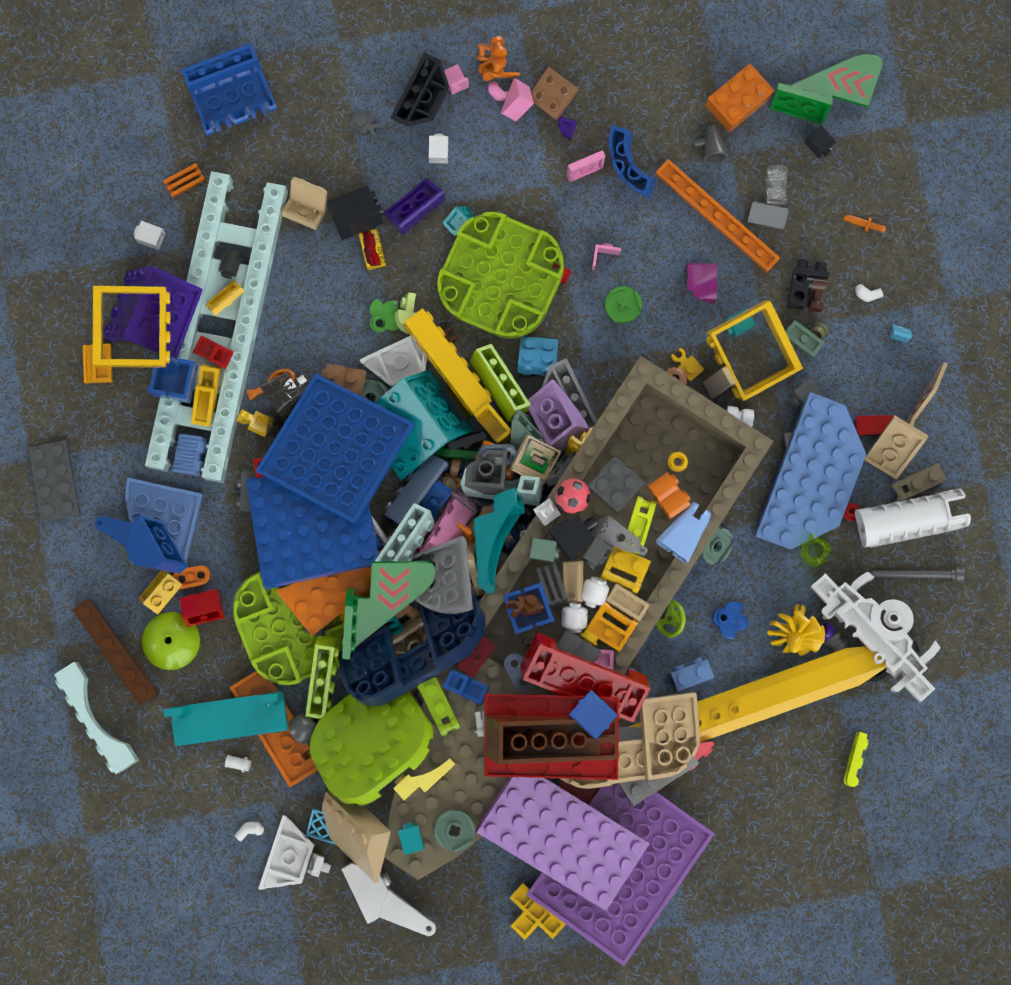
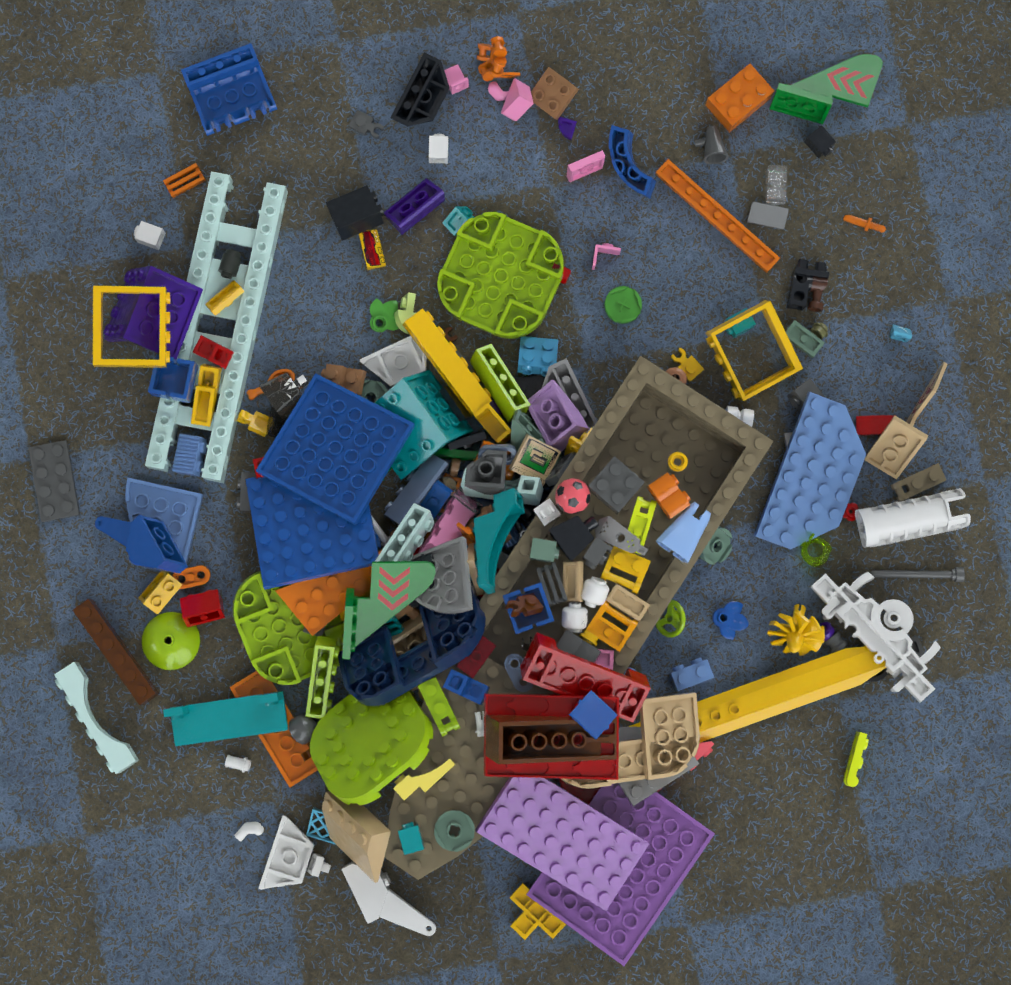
light orange plate [83,343,113,384] -> none
tan bracket [282,177,327,230] -> none
magenta piece [685,263,717,304] -> none
tan tile [703,366,736,399] -> none
white arm [855,284,883,302] -> none

